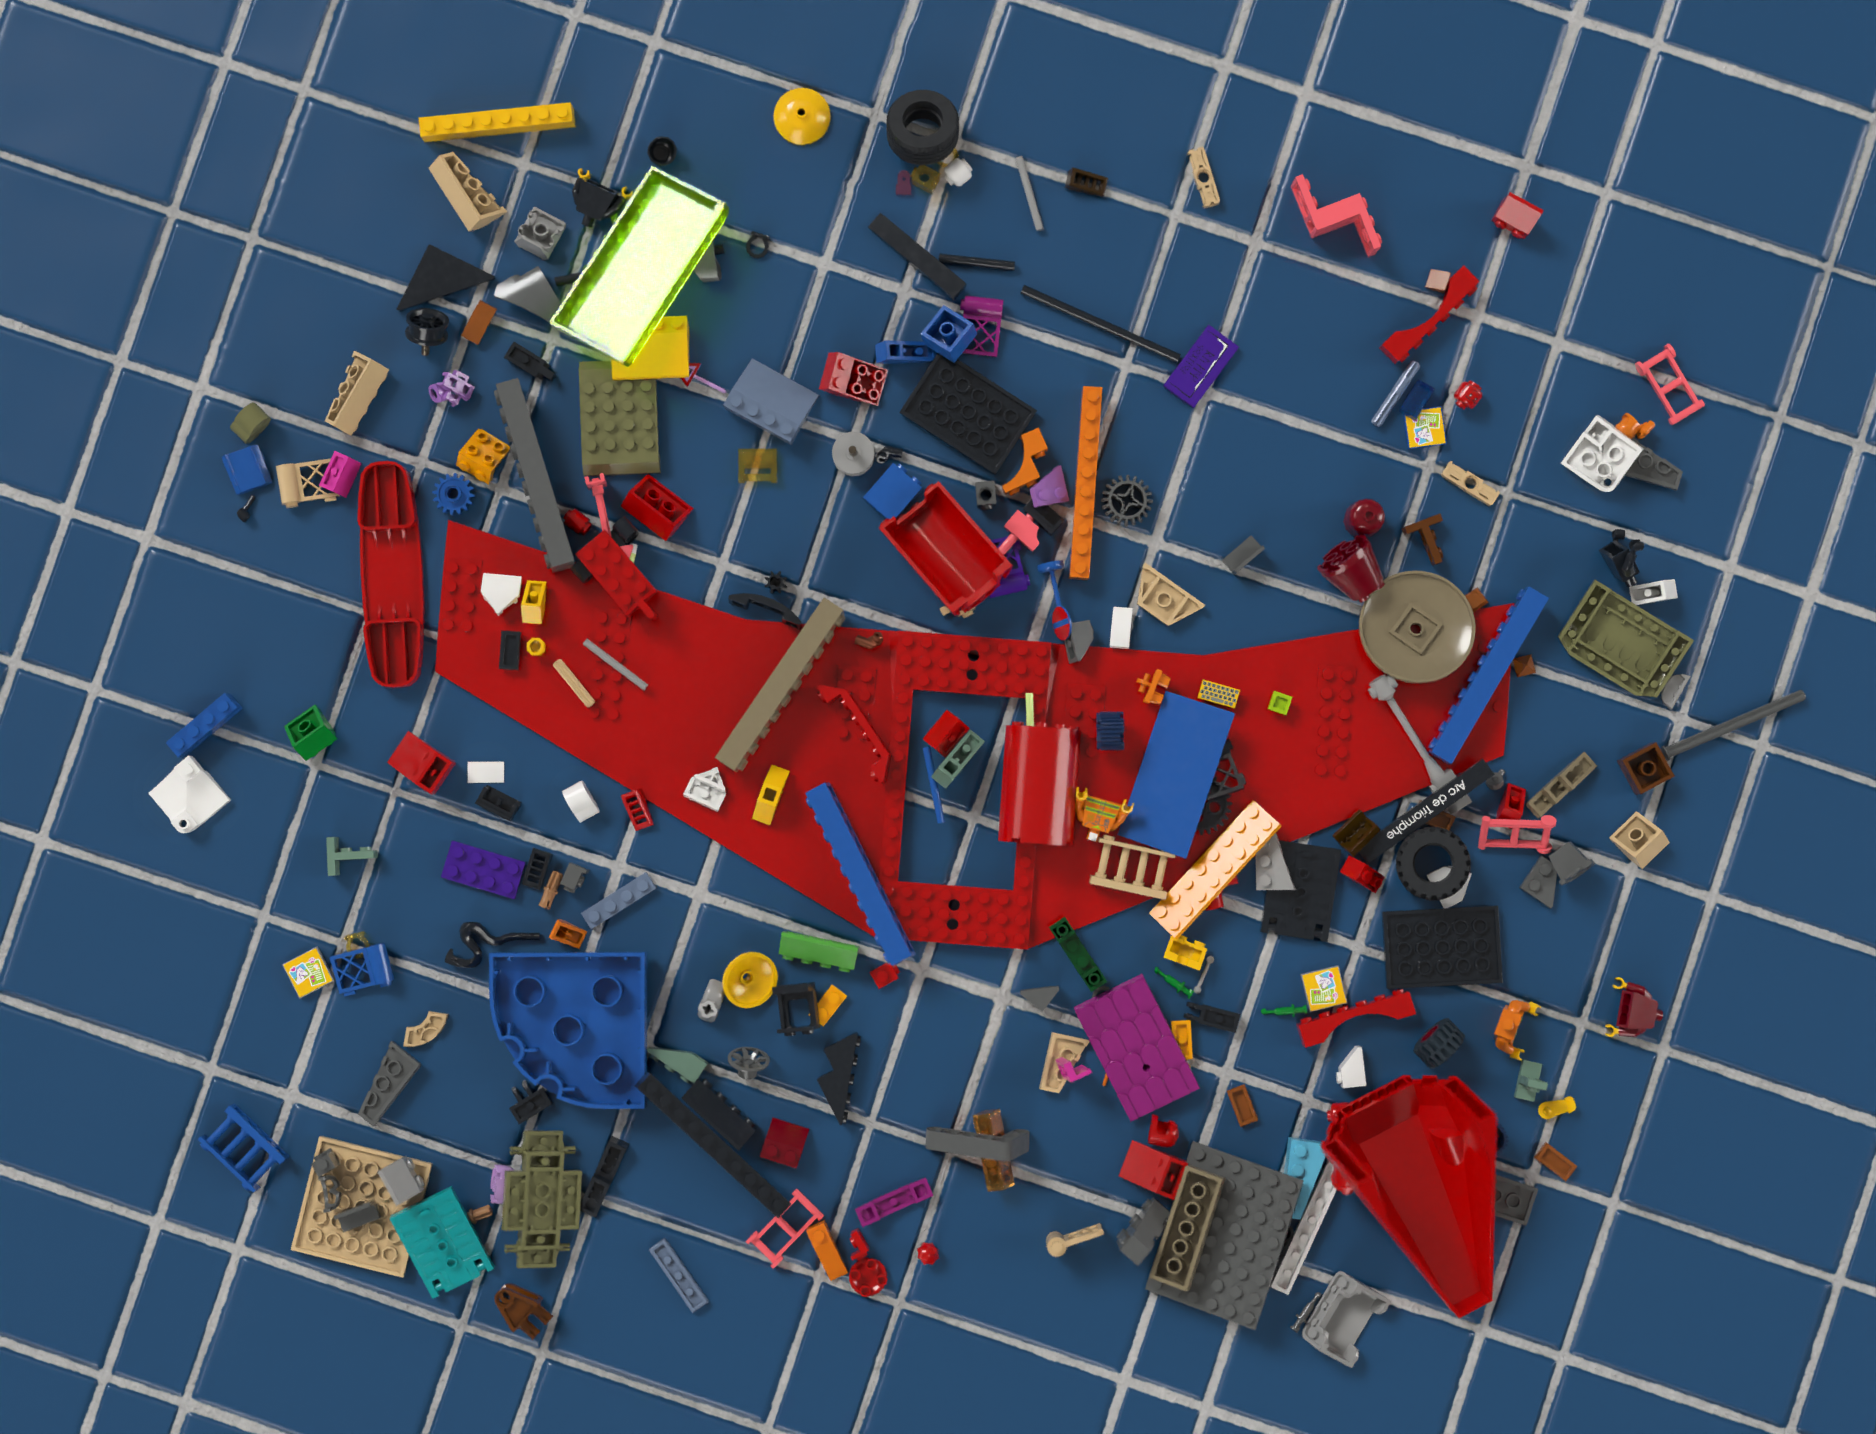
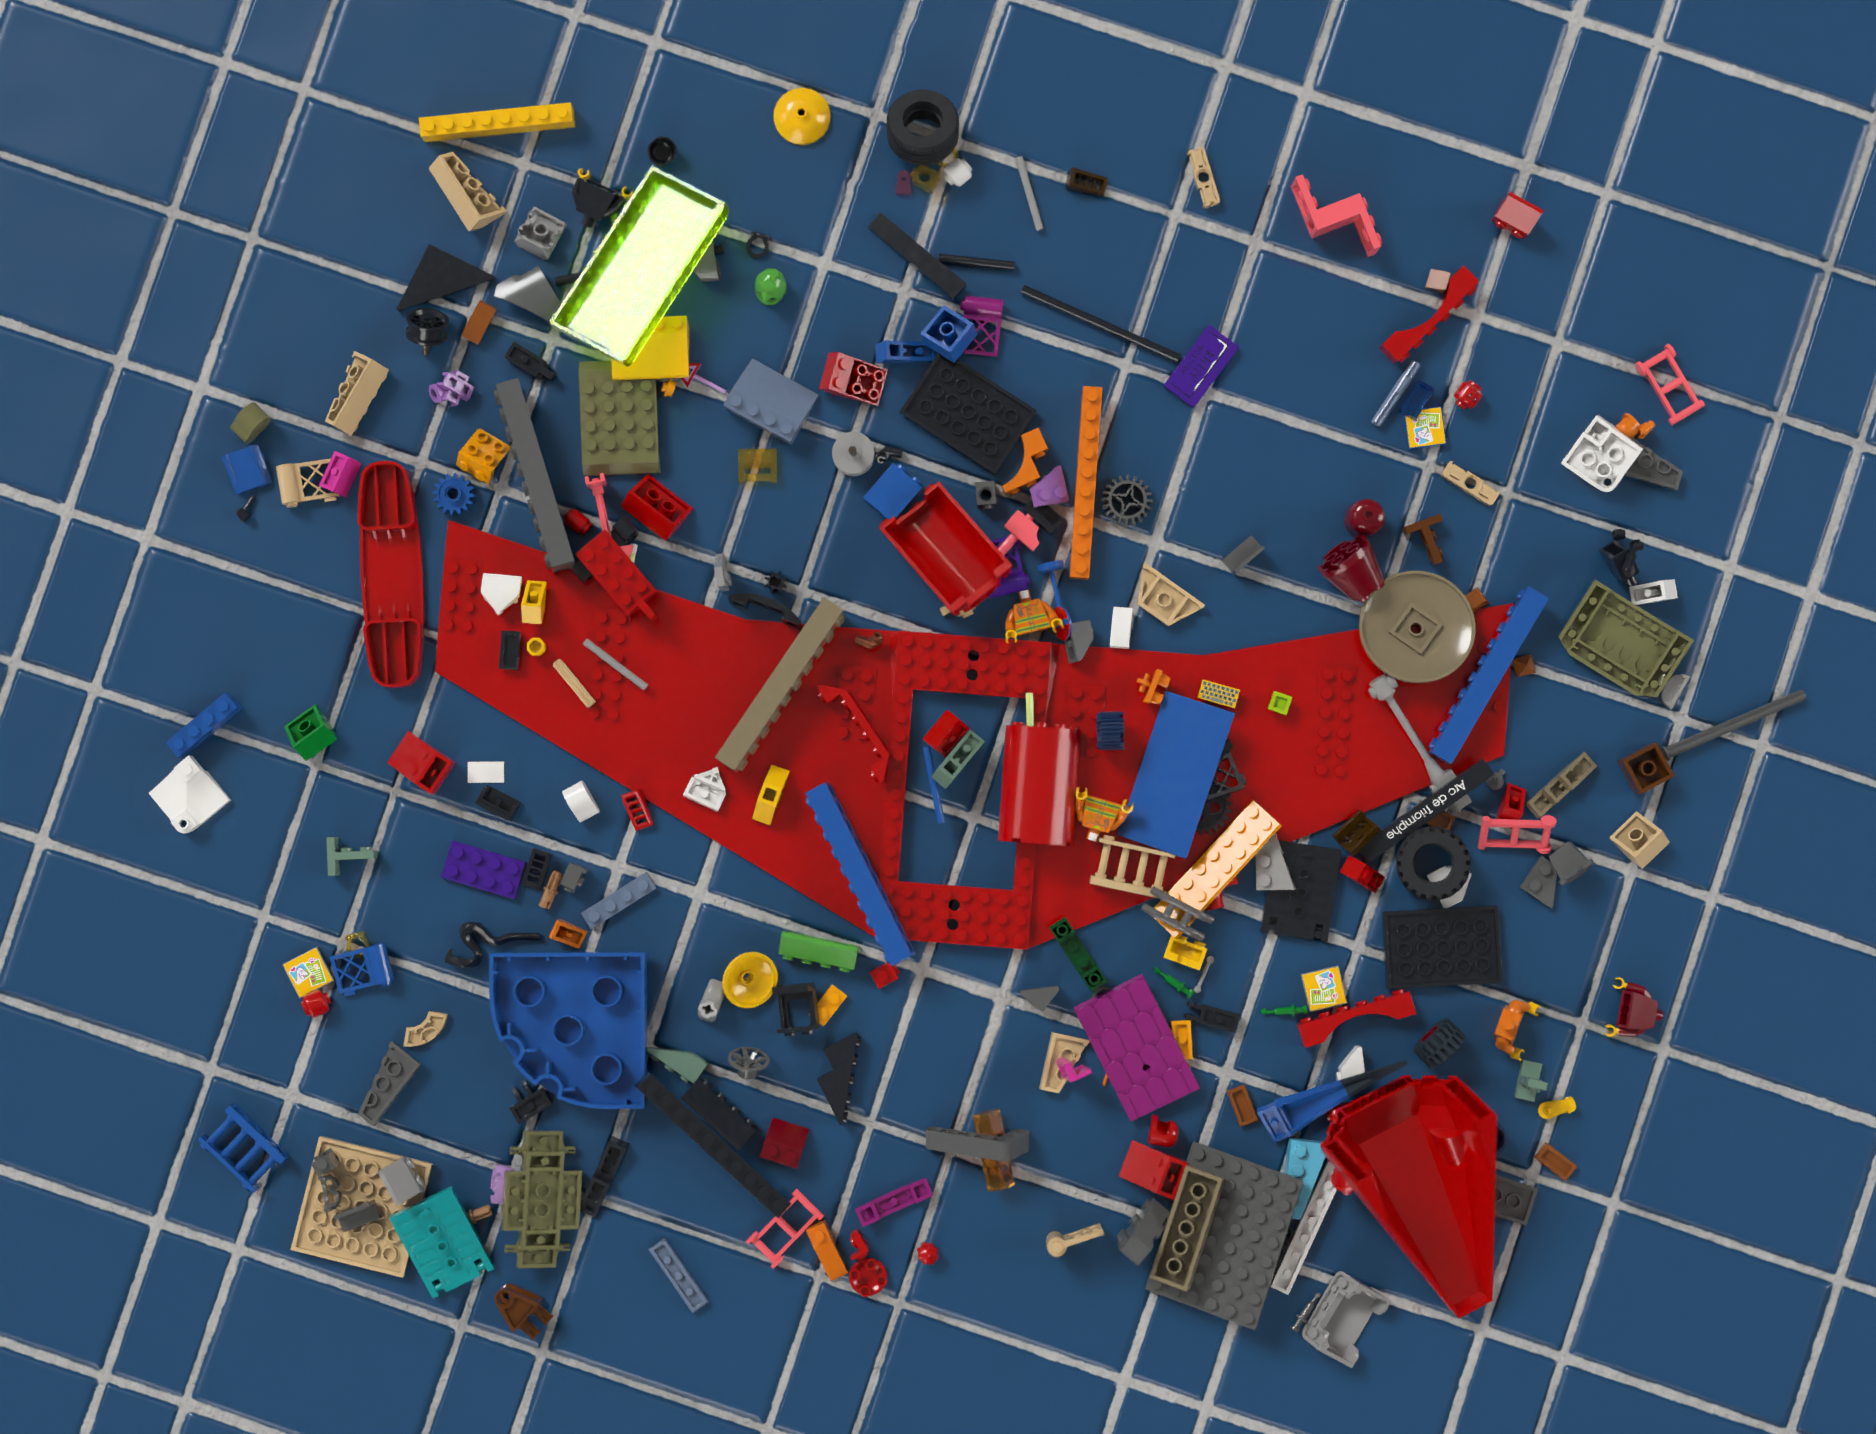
none -> red head [300,990,331,1018]
none -> light orange plate [661,378,676,397]
none -> light grey wing [714,553,732,592]
none -> bright green piece [755,268,787,305]
none -> orange torso [1005,590,1064,643]
none -> dark grey piece [1141,886,1214,941]
none -> blue plate [1257,1060,1407,1143]

